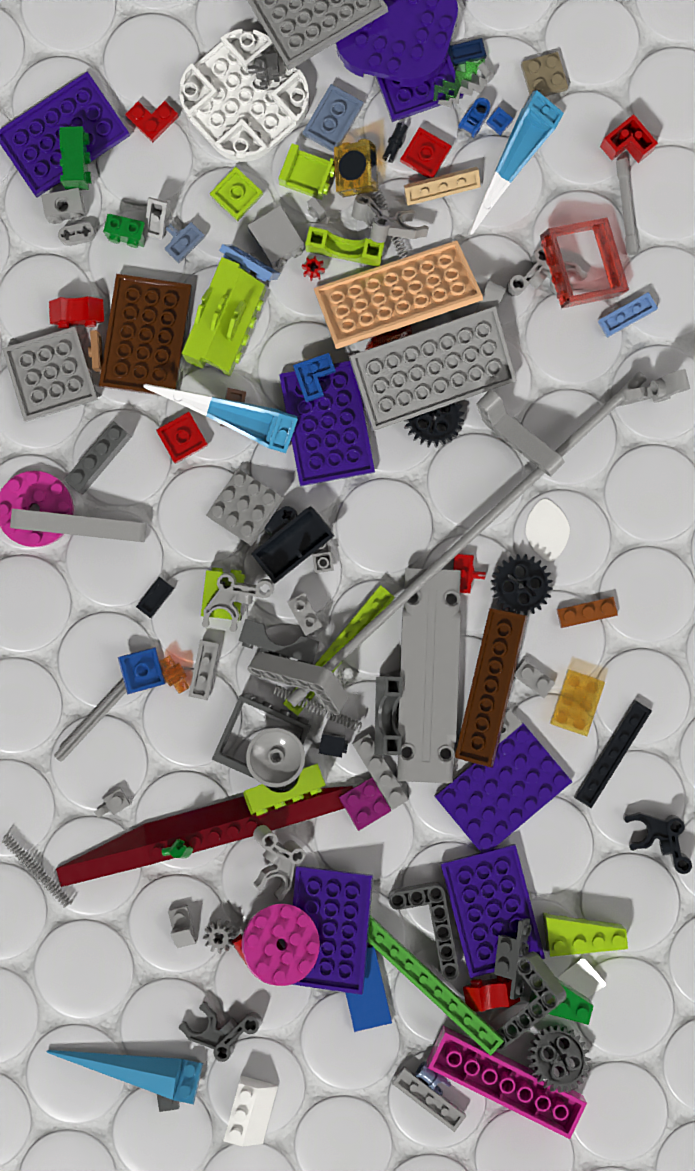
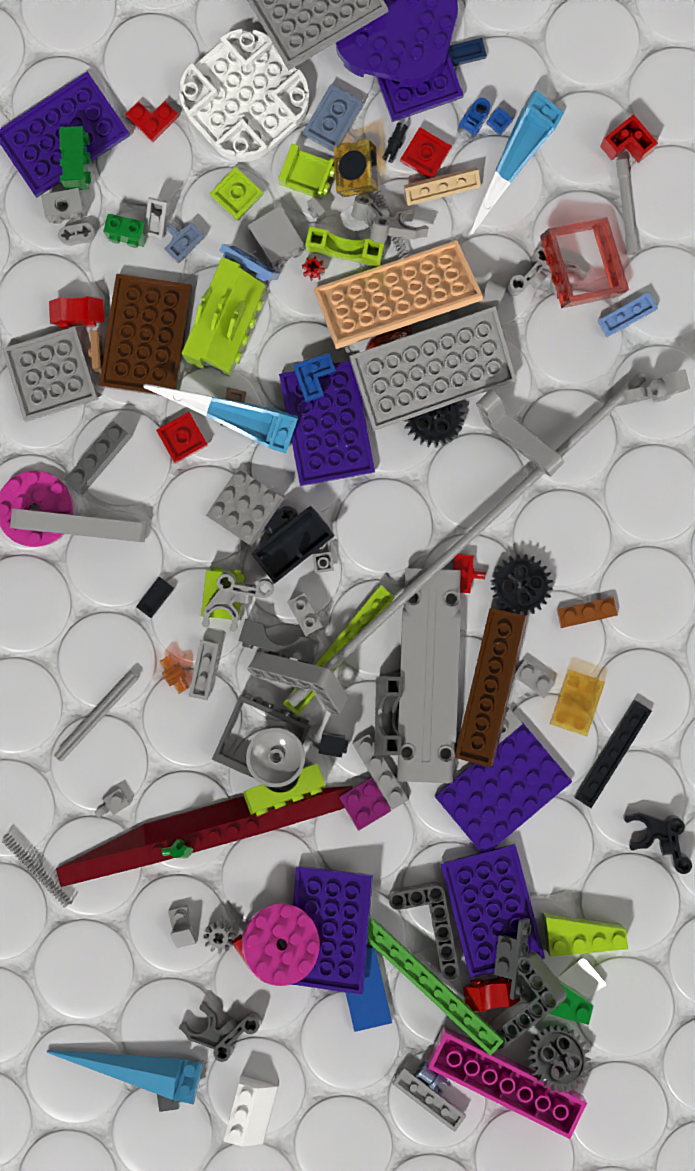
blue tile [117,647,165,695] -> none
flat silver piece [248,53,280,90] -> none
light grey piece [253,825,306,901] -> none
light grey piece [273,684,362,733] -> none
piece [433,58,494,108] -> none
dark tan plate [521,52,568,97] -> none
white sticker [525,499,570,562] -> none

